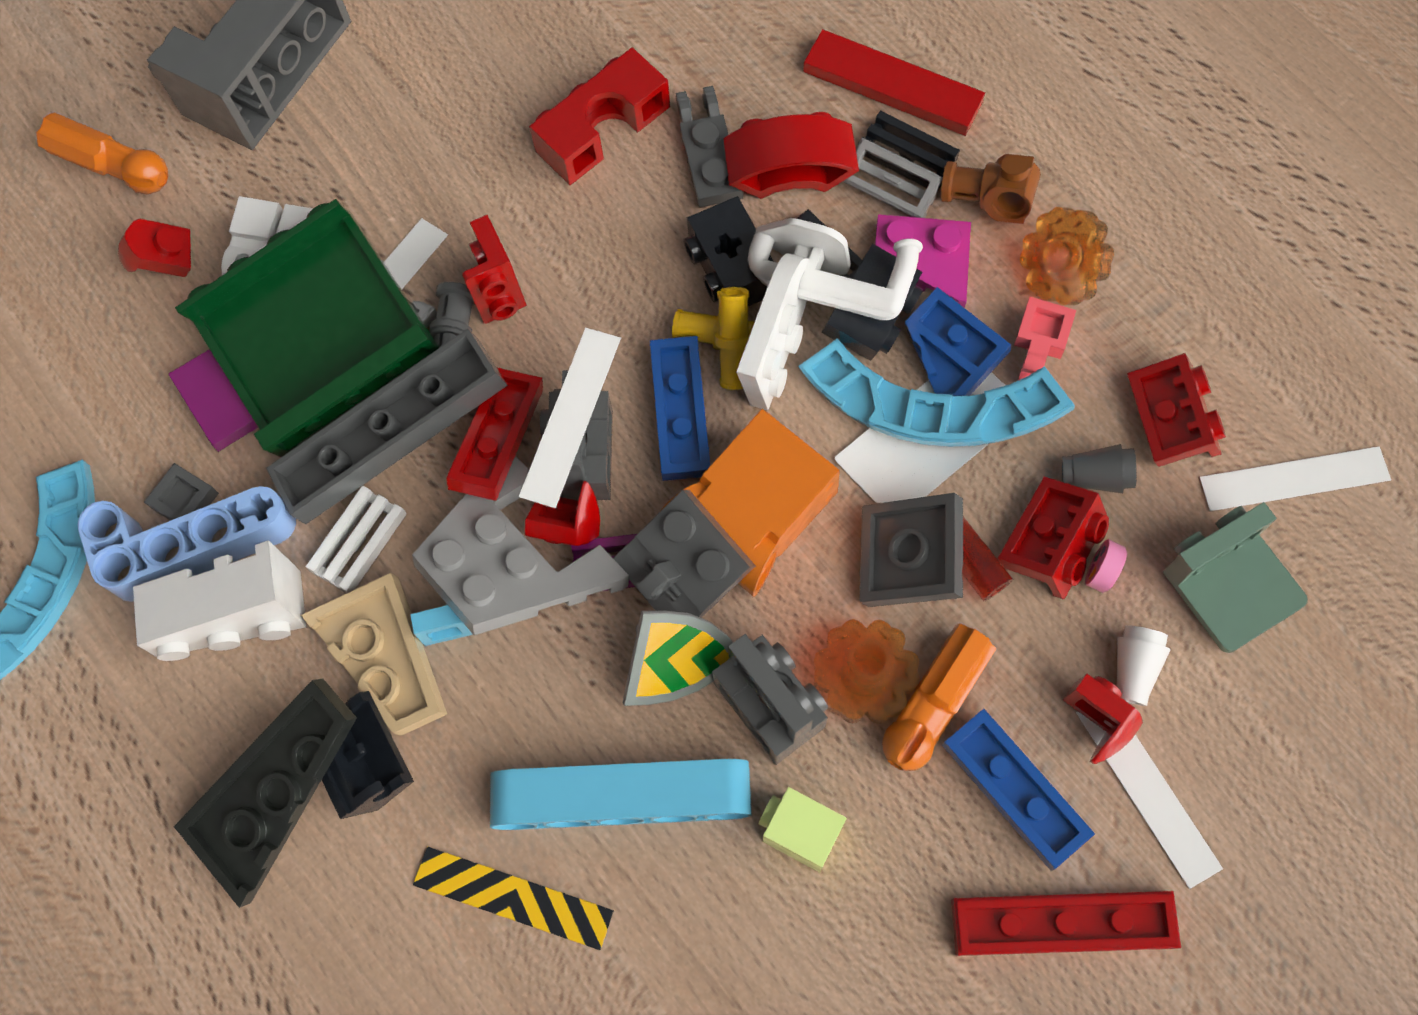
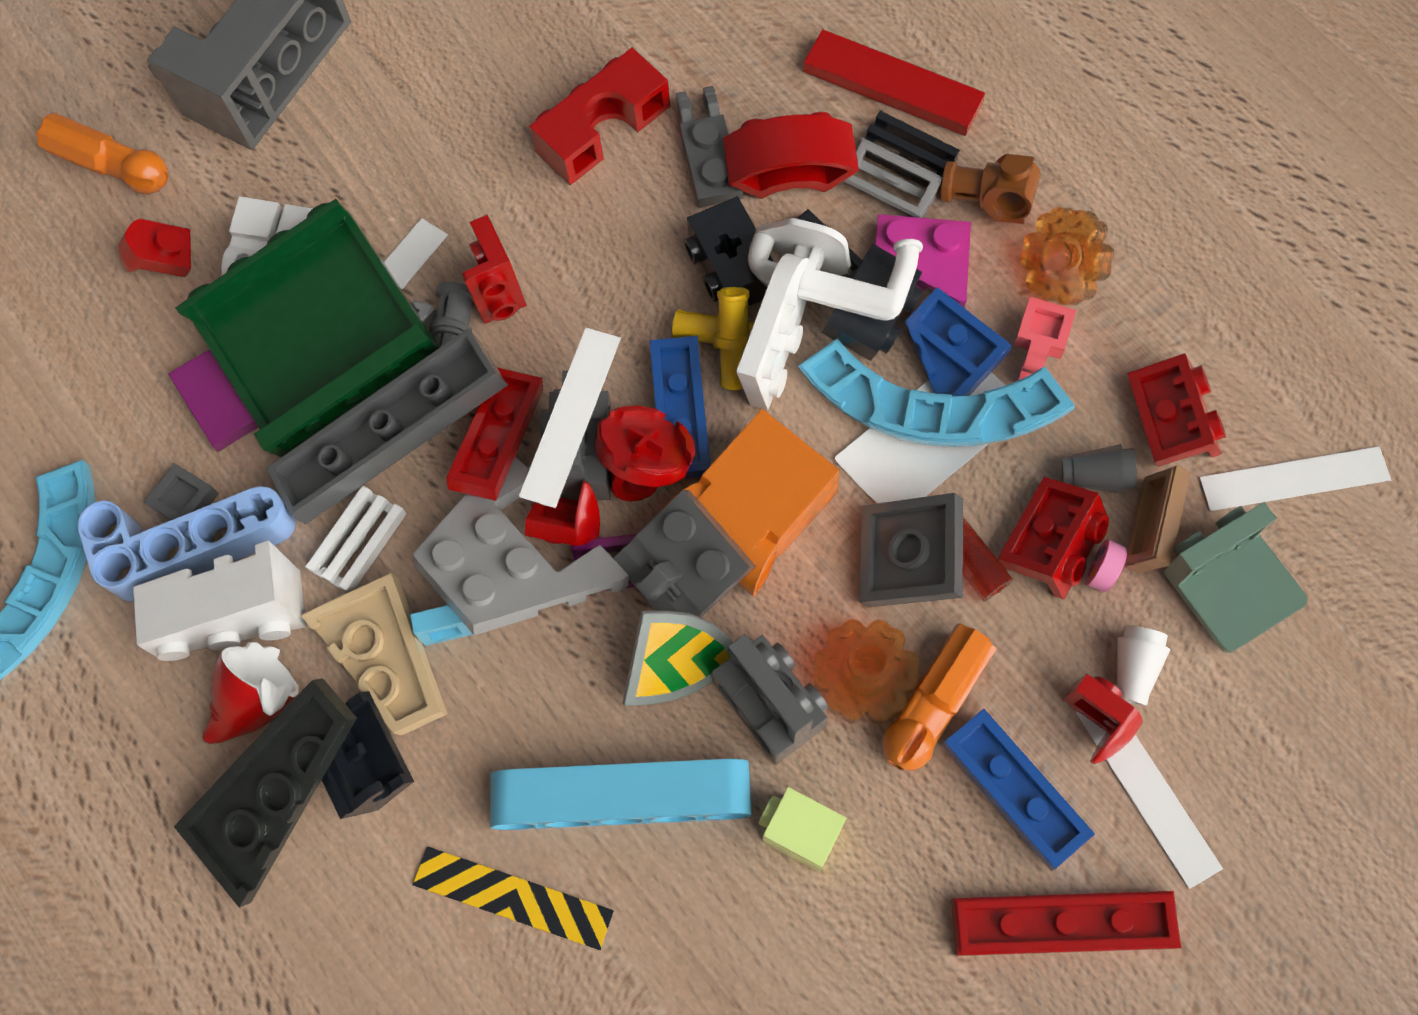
none -> hat [202,642,298,744]
none -> red tile [594,405,695,502]
none -> medium nougat tile [1125,465,1191,573]

